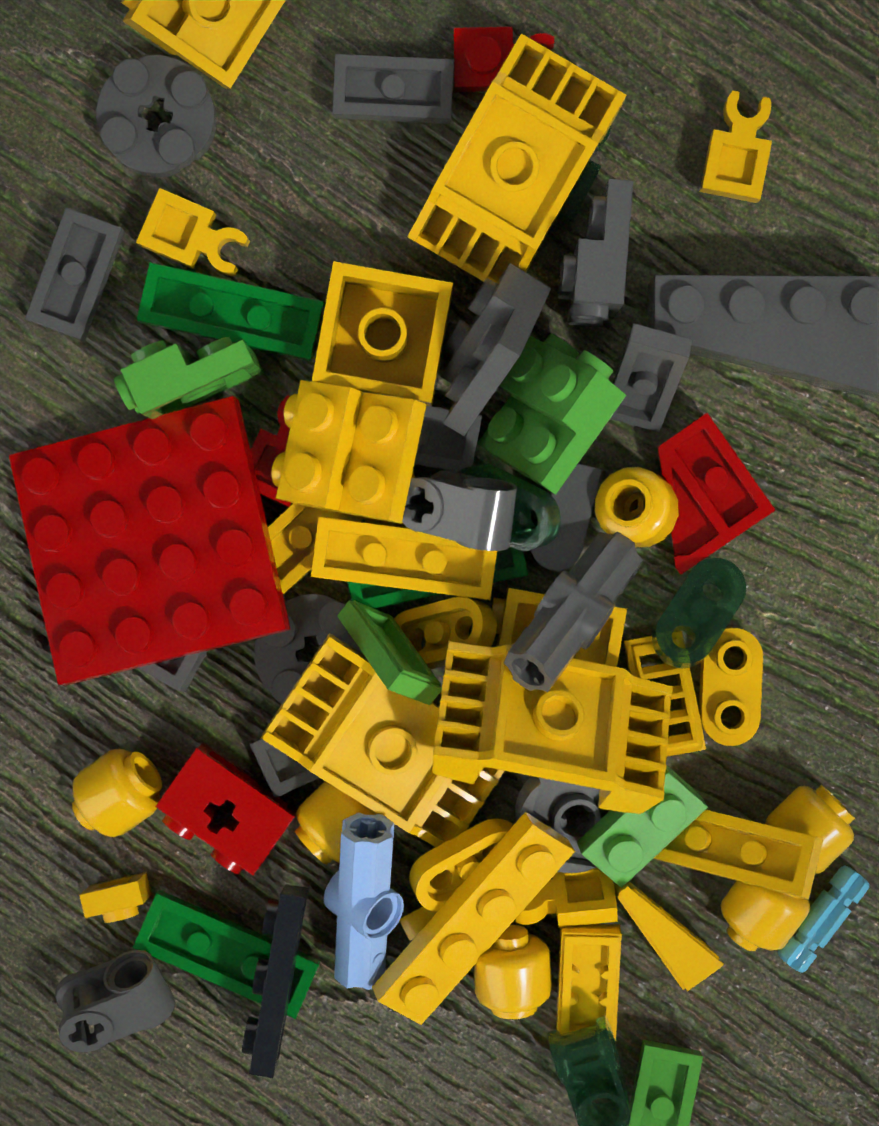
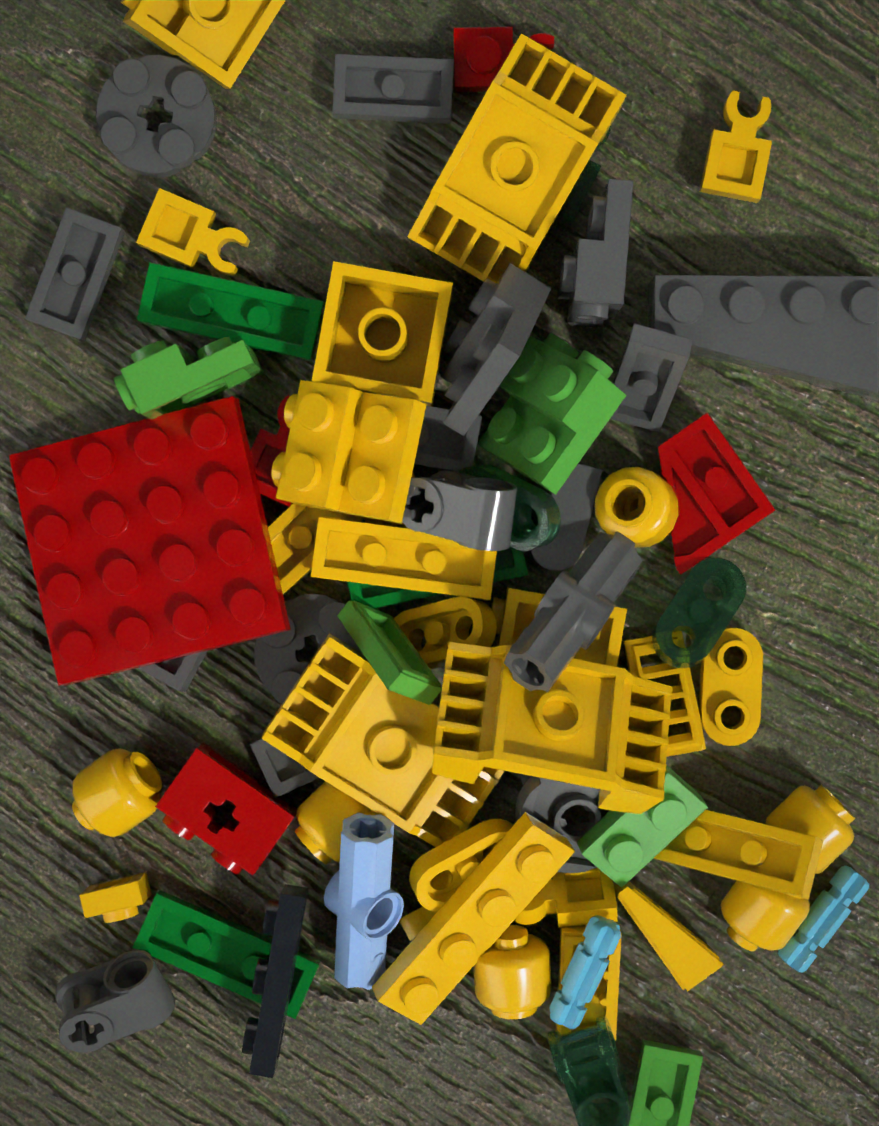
none -> medium azure axle [549,915,621,1029]

